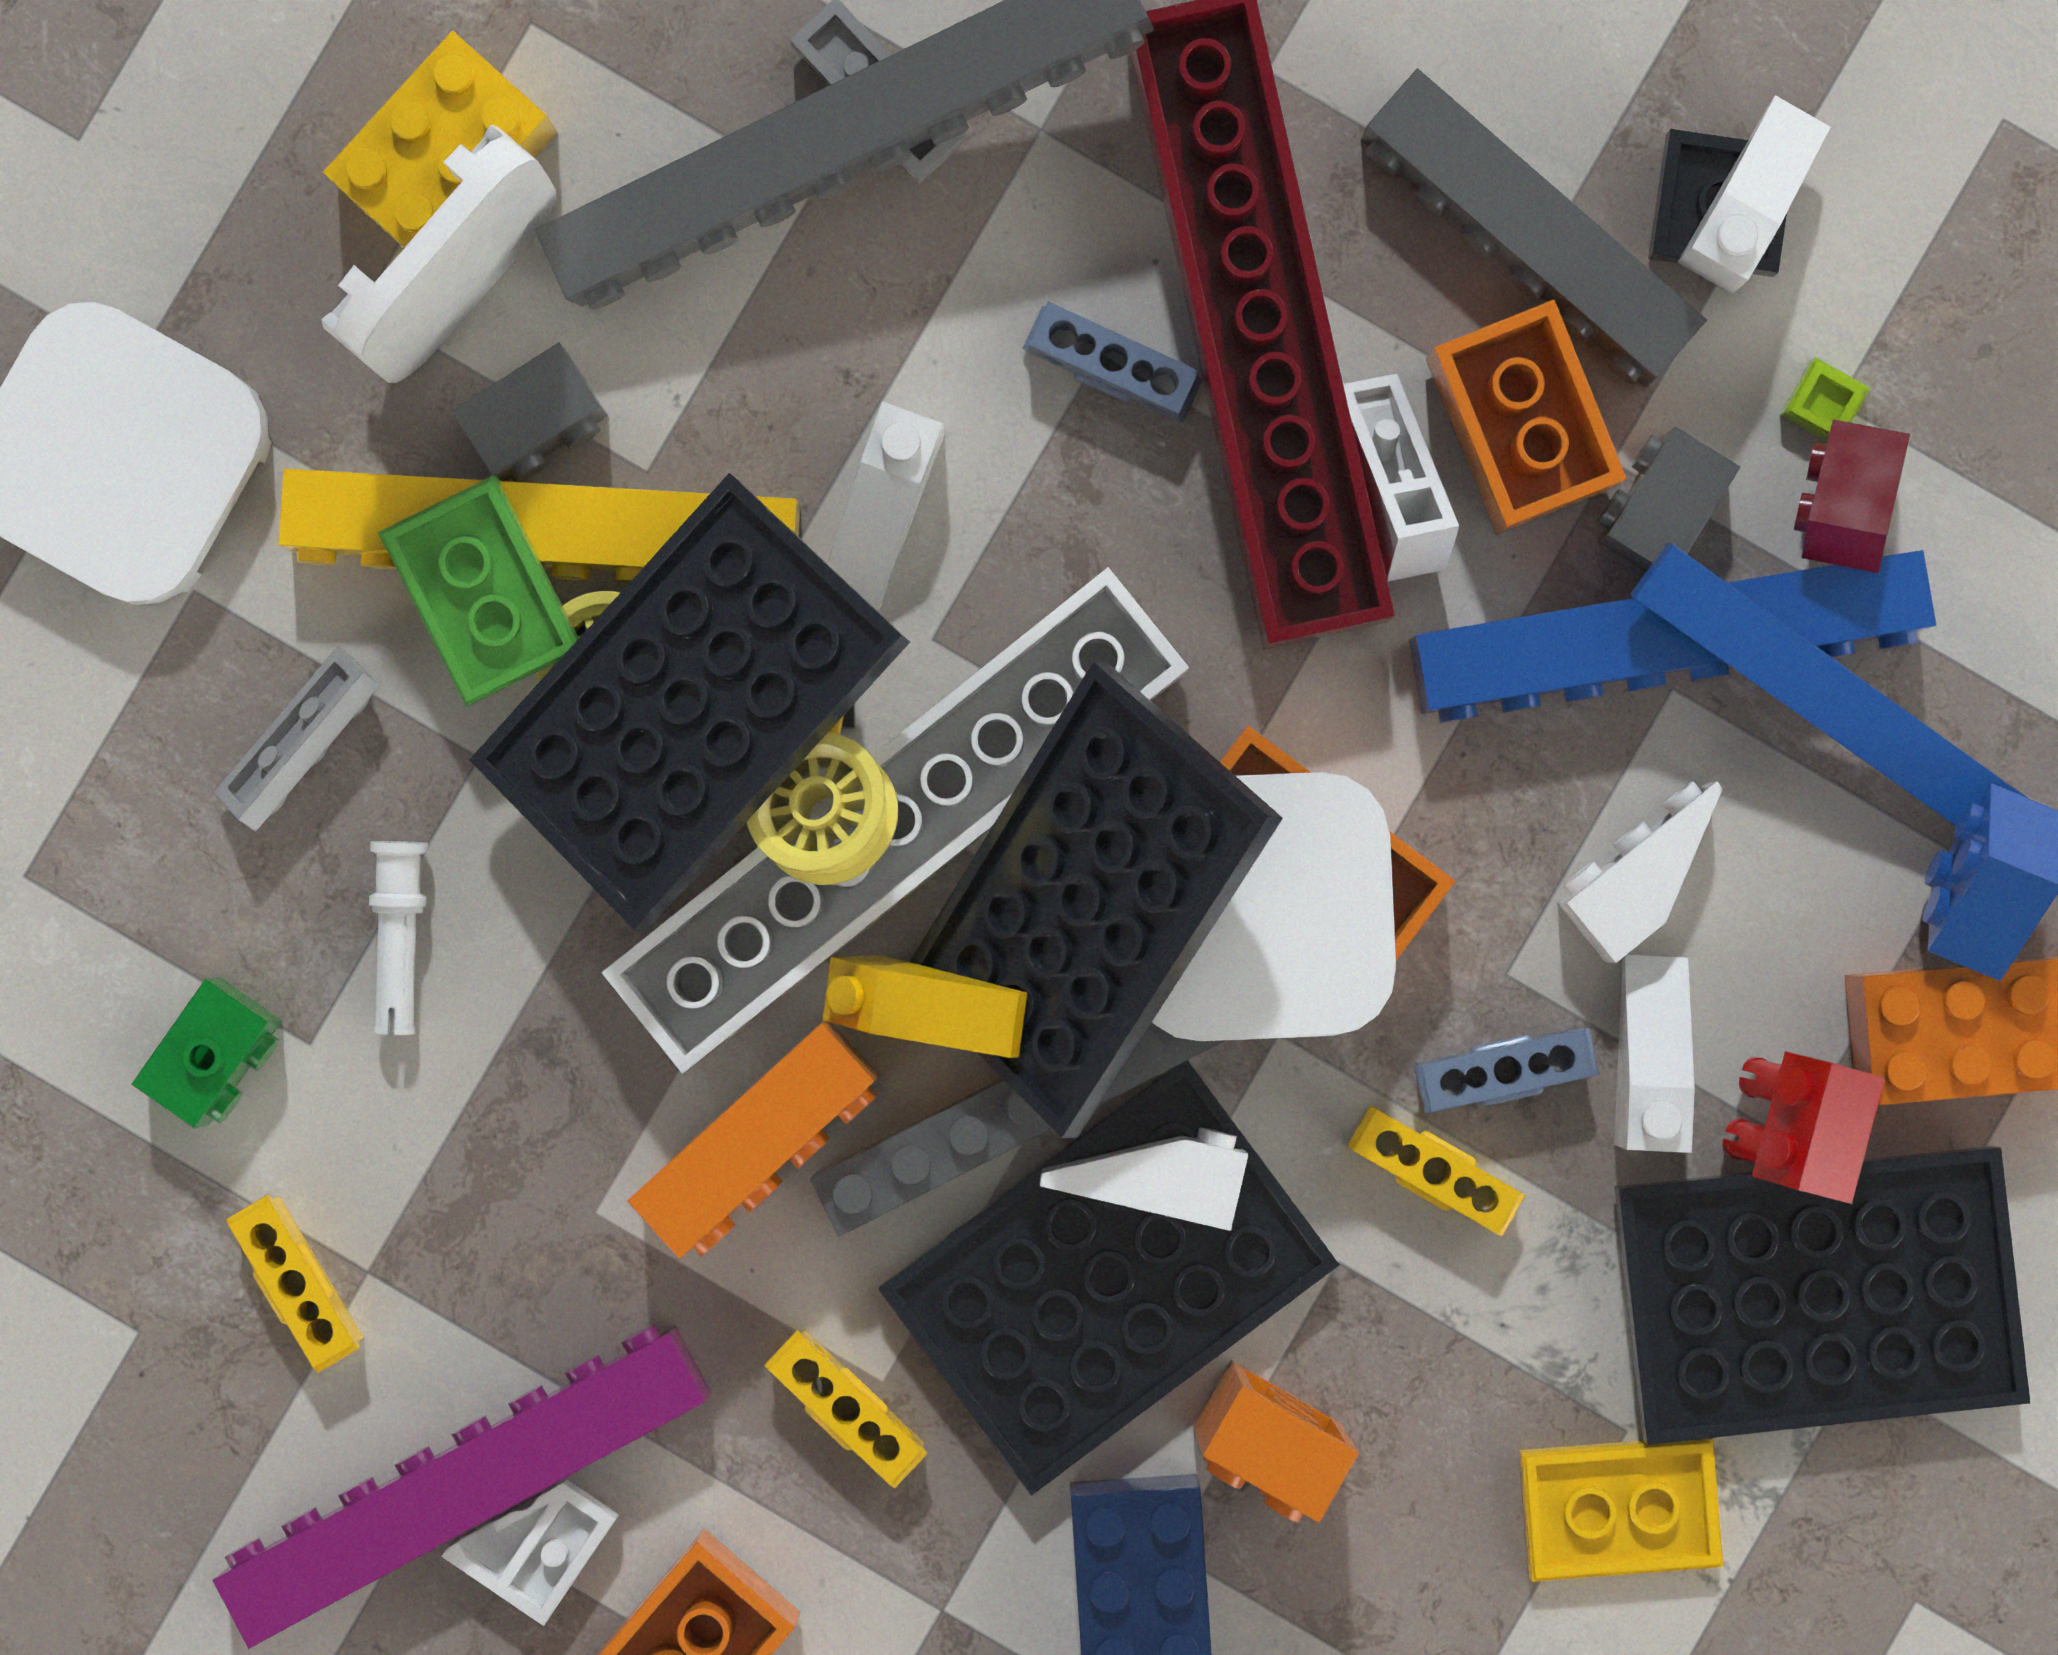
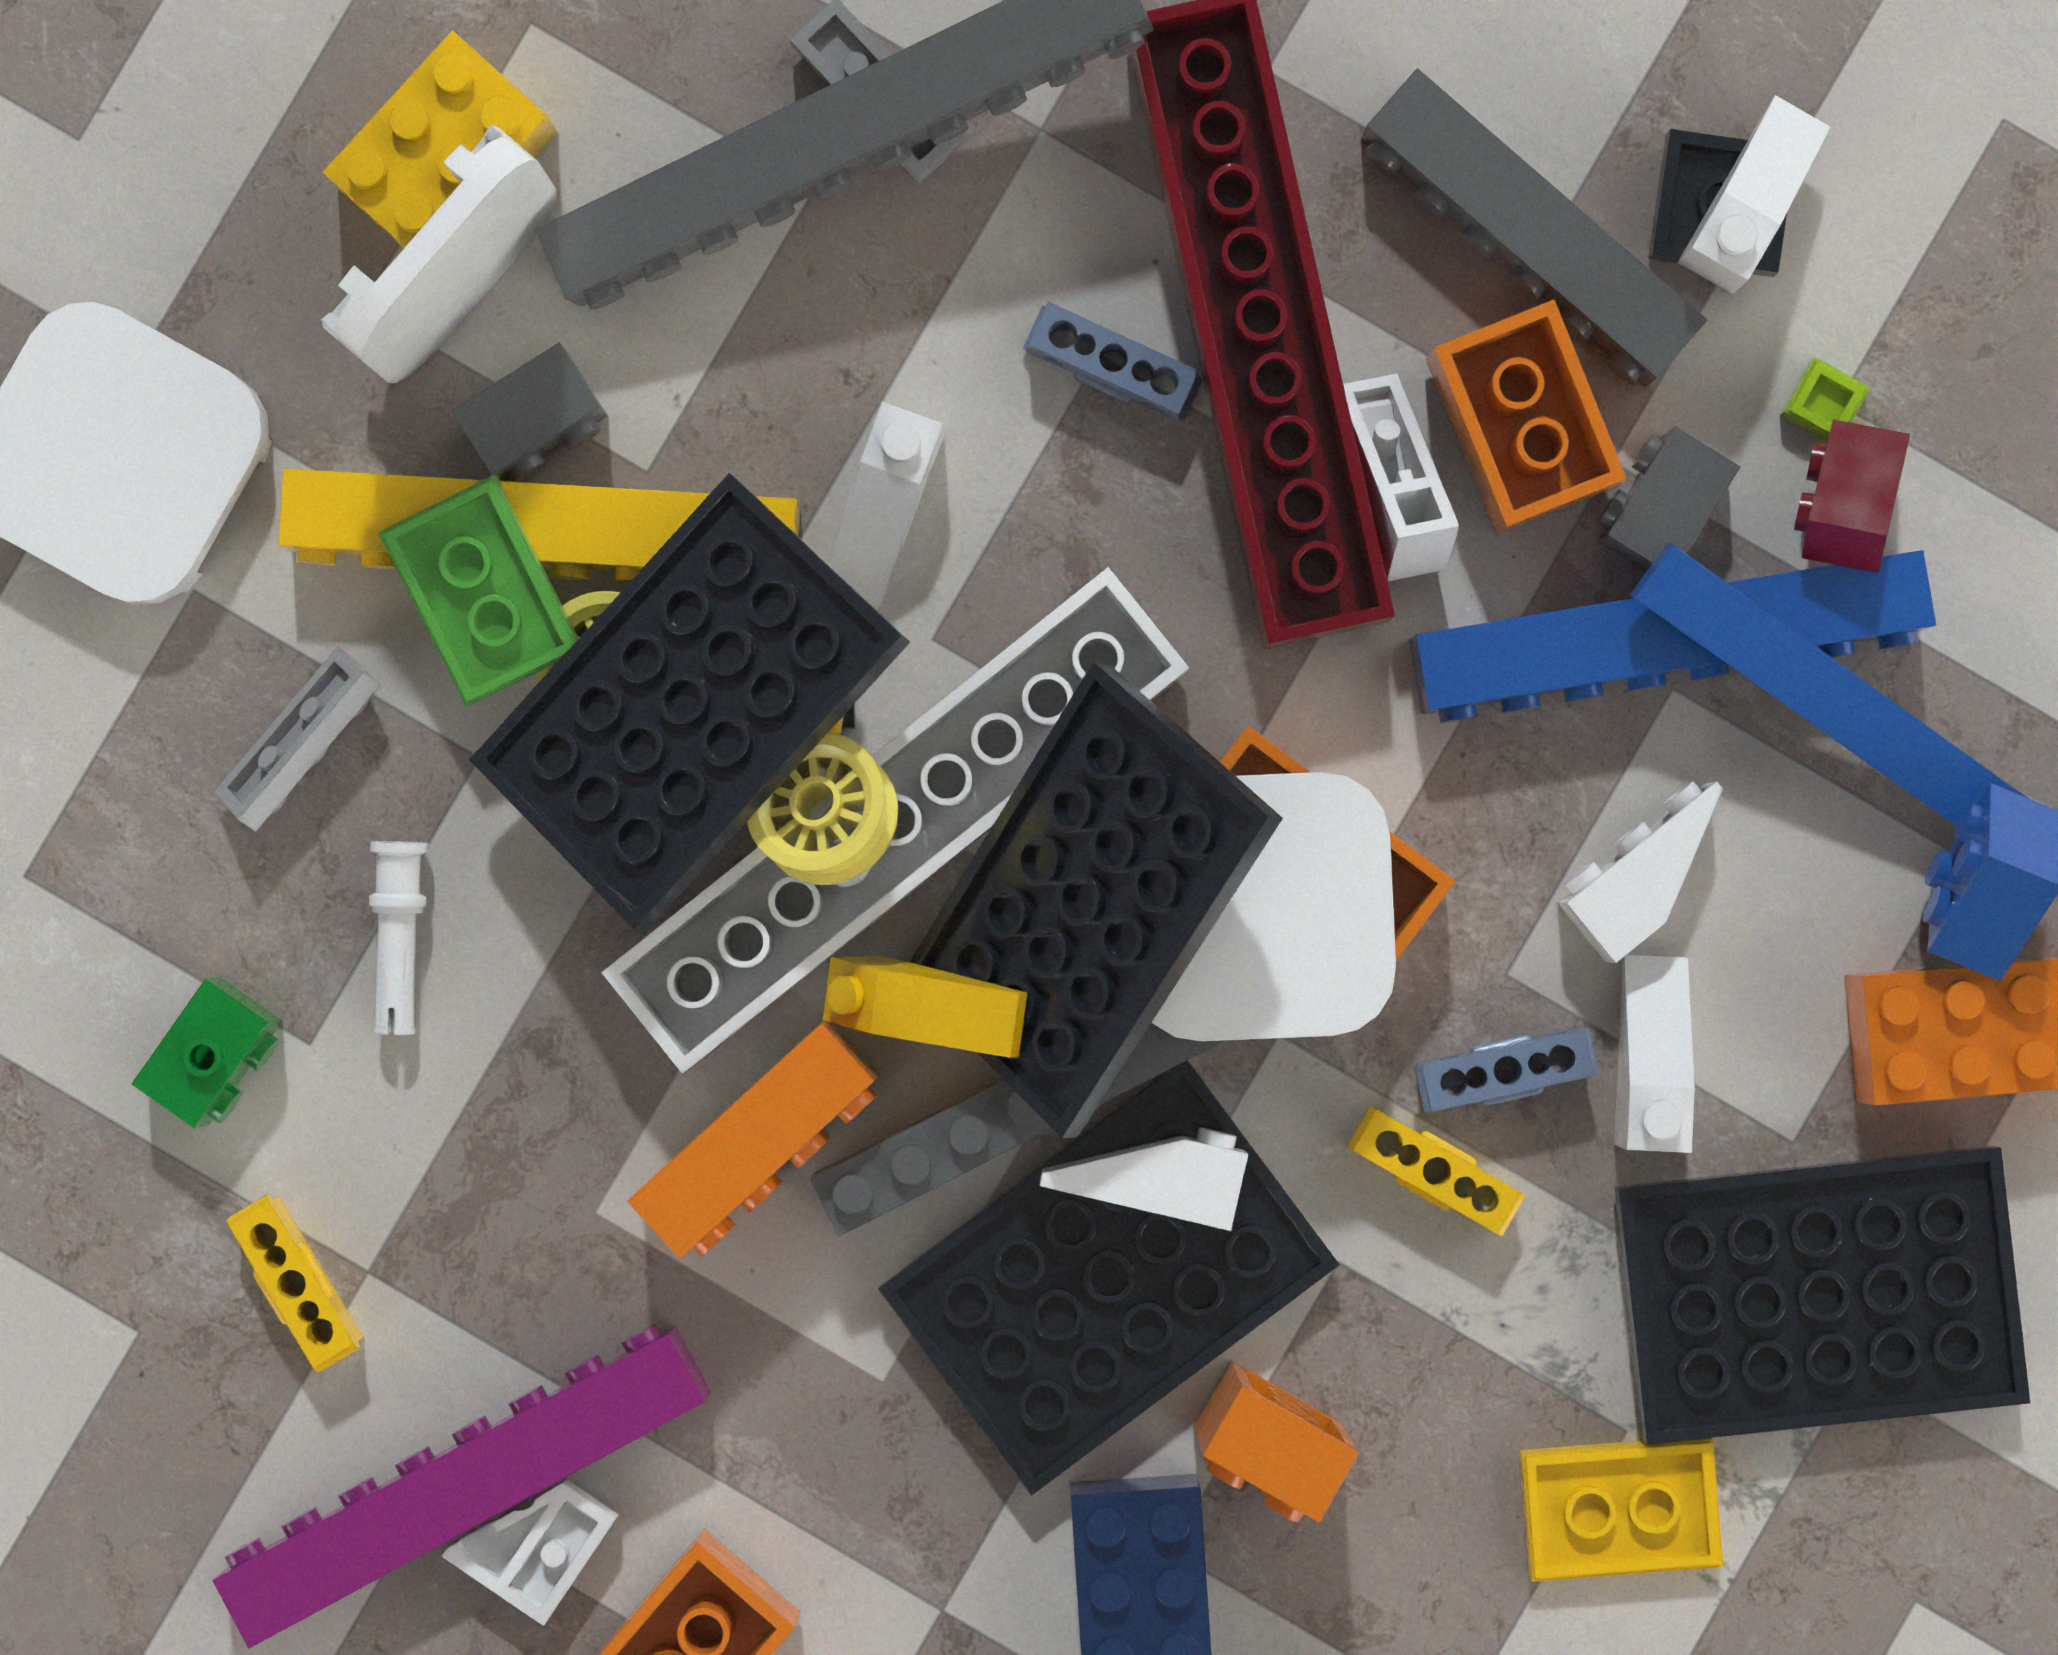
yellow piece [764,1329,928,1489] -> none
red brick [1722,1051,1885,1204] -> none

